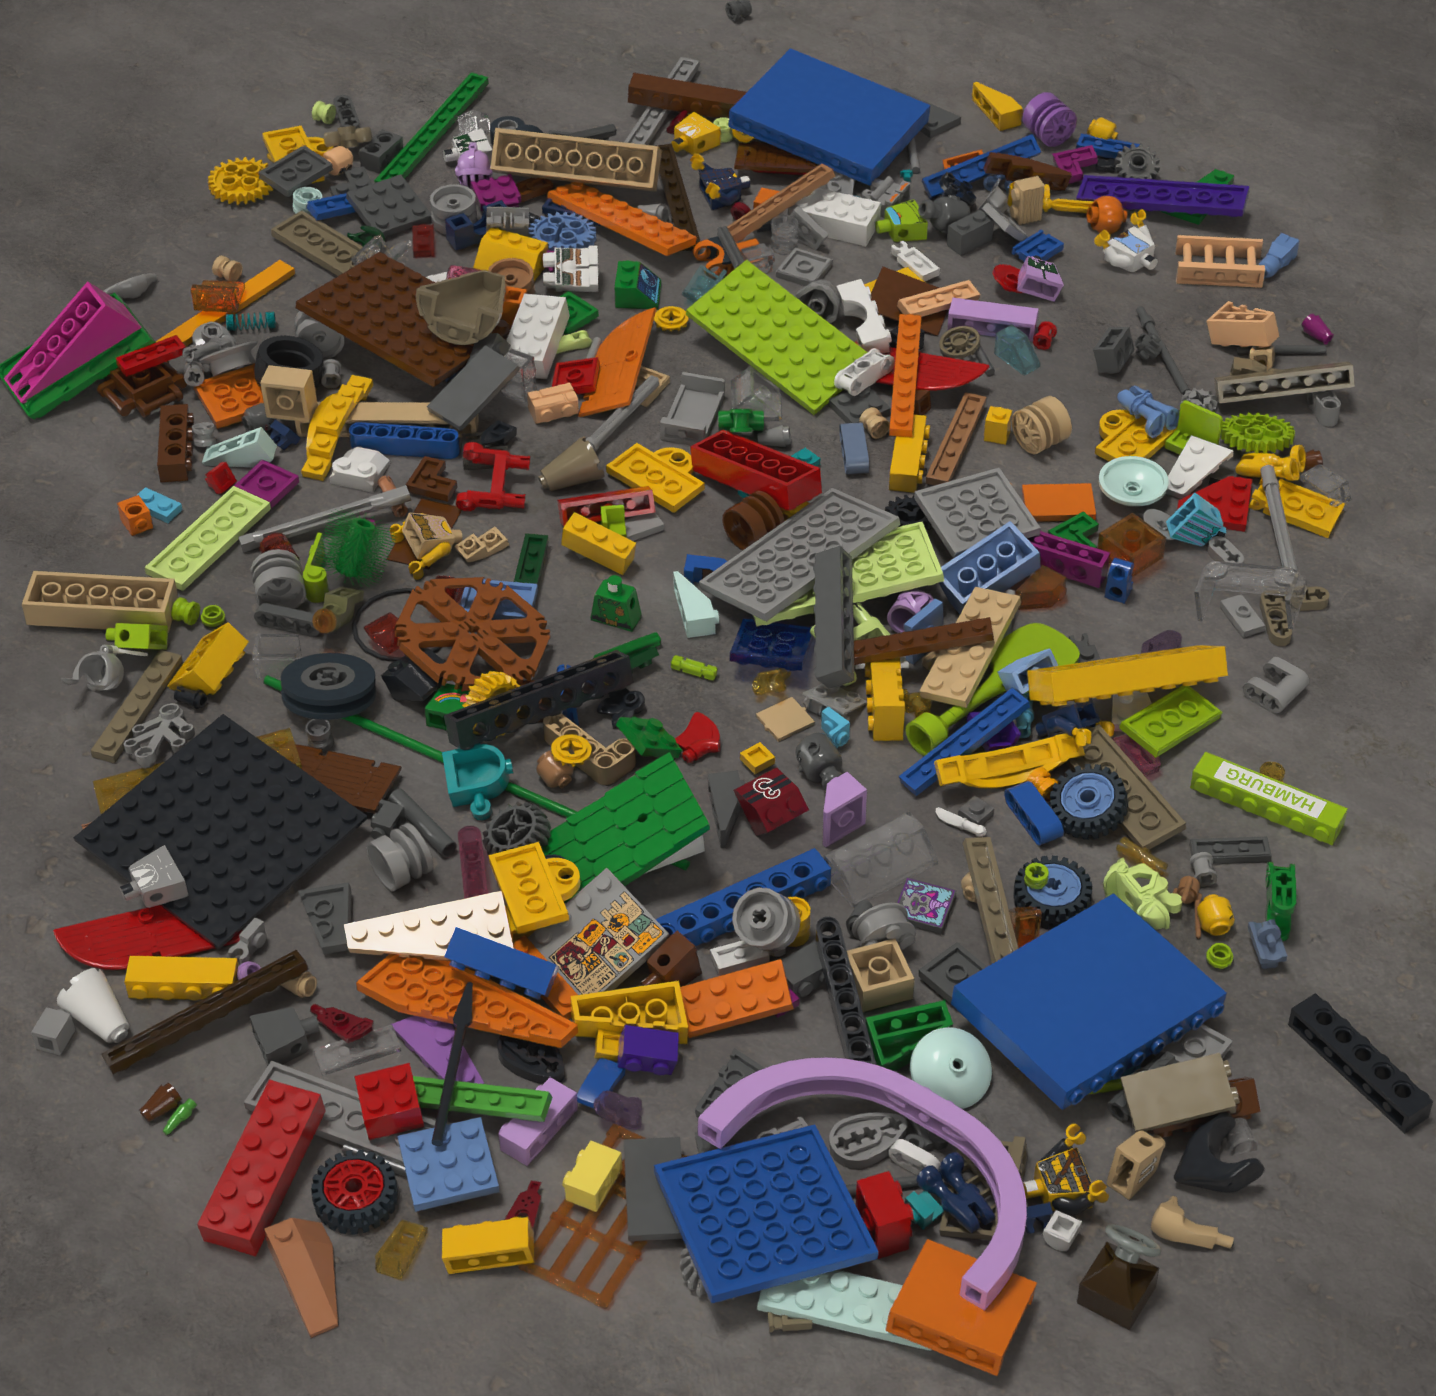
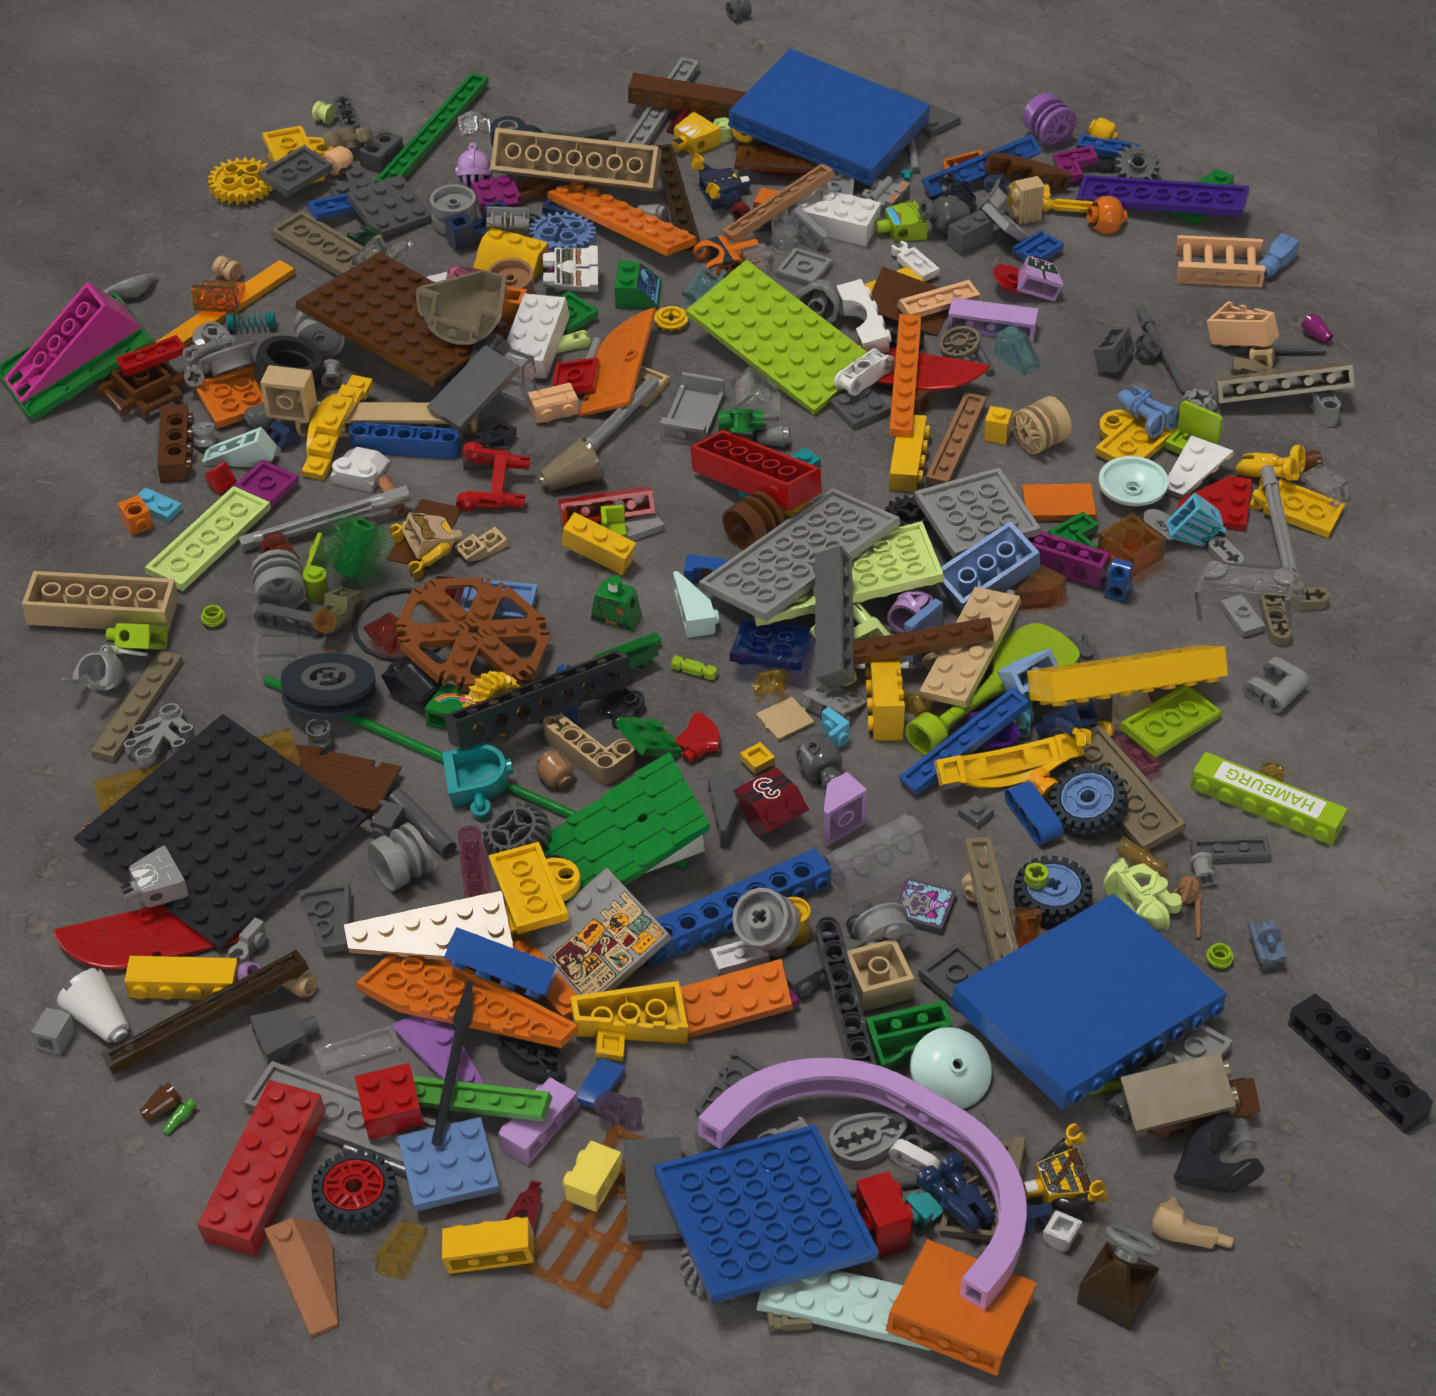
yellow slope [167,622,249,695] -> none
lime wheel [171,597,201,625] -> none
black pin [174,686,207,709] -> none
light aqua wheel [293,187,322,217] -> none
dark red piece [310,1004,374,1044] -> none
reddish brown plate [406,456,458,502] -> none
clear red plate [413,224,435,258] -> none
white torso [443,129,492,165] -> none
dark green plate [514,533,549,586] -> none
yellow gear [551,734,592,767] -> none
yellow plate [606,443,705,513] -> none
dark purple brick [617,1025,679,1075] -> none
reddish brown torso [640,931,702,987] -> none
dark grey axle [717,226,745,269] -> none
sand blue beam [839,423,869,474] -> none
tan wheel [859,407,890,439] -> none
white piece [936,807,987,837] -> none
yellow slope [972,82,1023,131] -> none
red bush [1033,321,1057,350] -> none
white torso [1094,209,1158,272] -> none
tan torso [1106,1130,1166,1200] -> none
clear purple beam [1141,630,1182,653] -> none
yellow head [1197,894,1235,936] -> none
lime gear [1220,412,1295,453] -> none
green piece [1265,862,1296,941] -> none

